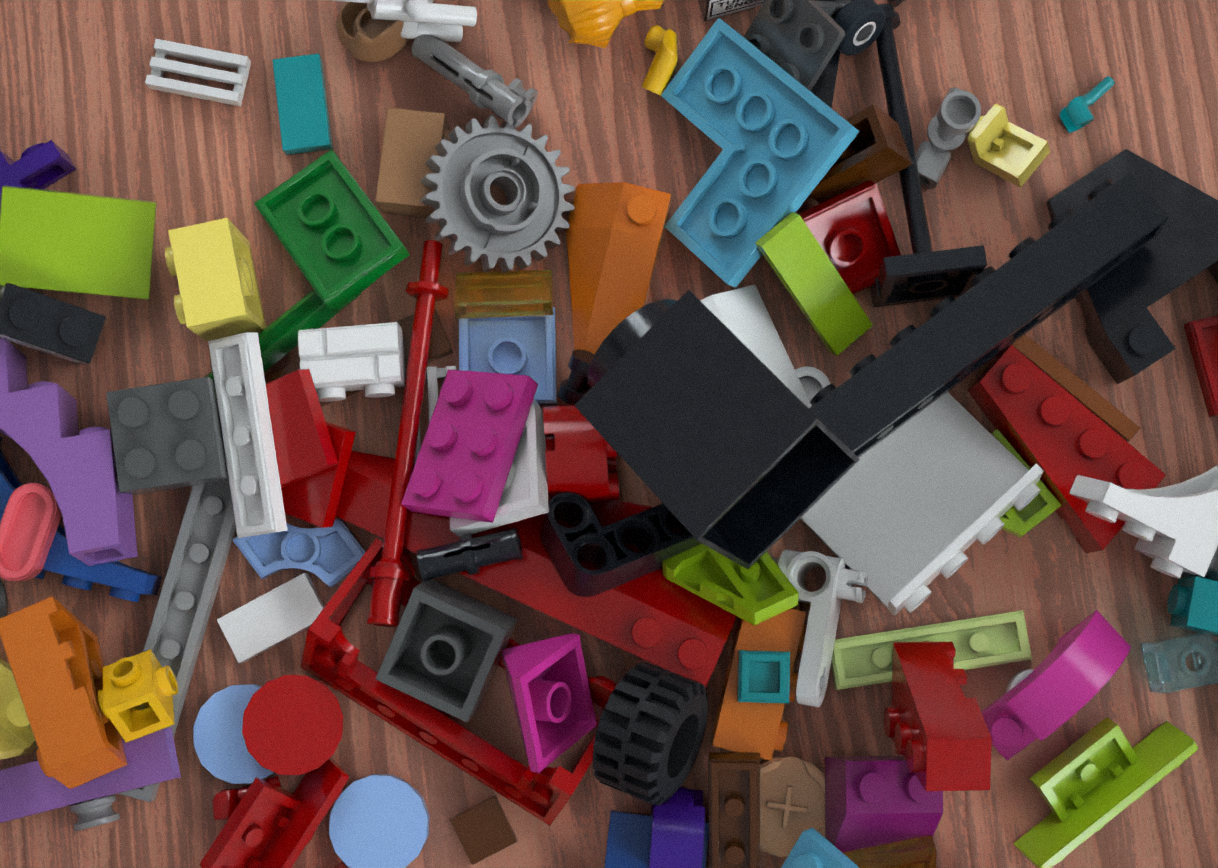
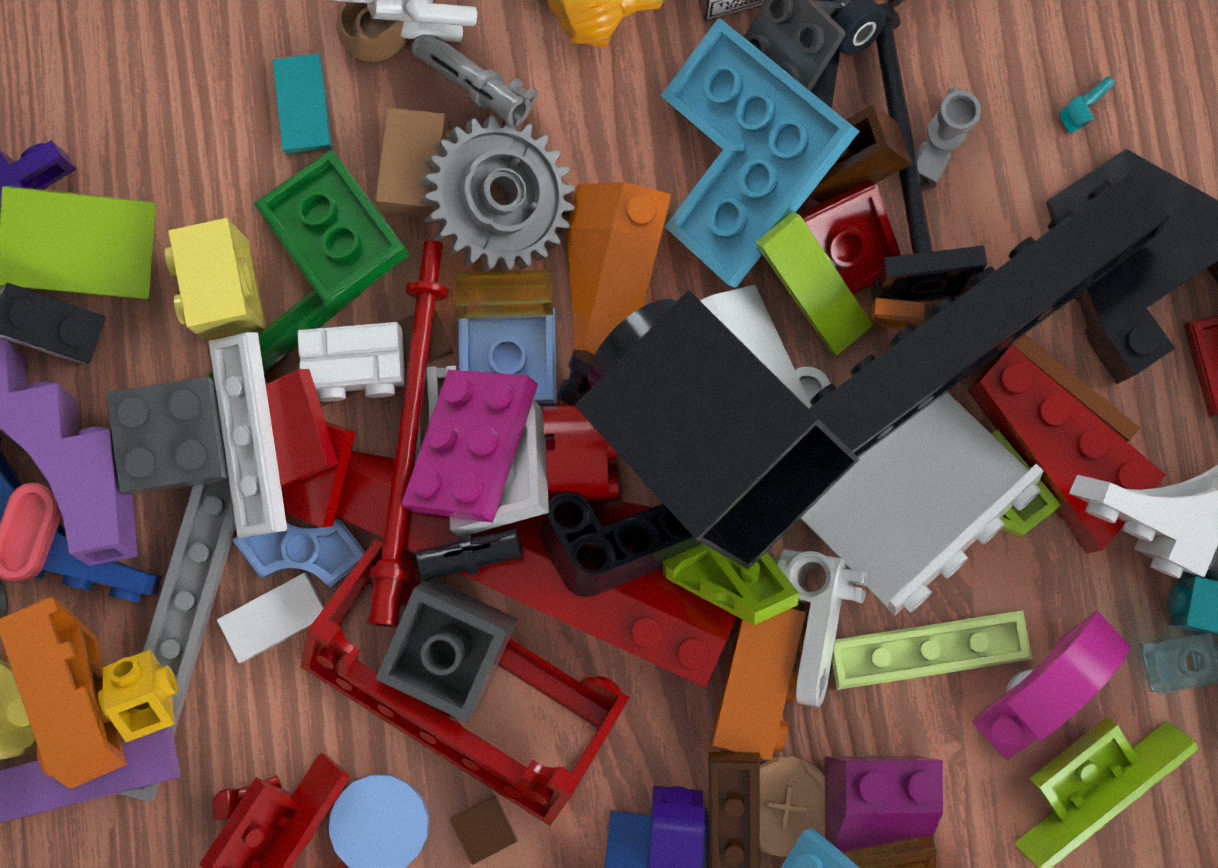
light grey bush [69,794,120,831] -> none
white tile [145,39,251,107] -> none
light blue tile [193,684,274,784] -> none
red tile [242,675,344,775] -> none
dark pink slope [501,633,596,773] -> none
black tyre [593,662,708,806] -> none
yellow arm [641,25,678,95] -> none
teal tile [737,650,790,703] -> none
red wedge [884,641,992,791] -> none
light yellow bracket [968,103,1050,188] -> none
none -> orange tile [868,298,925,329]

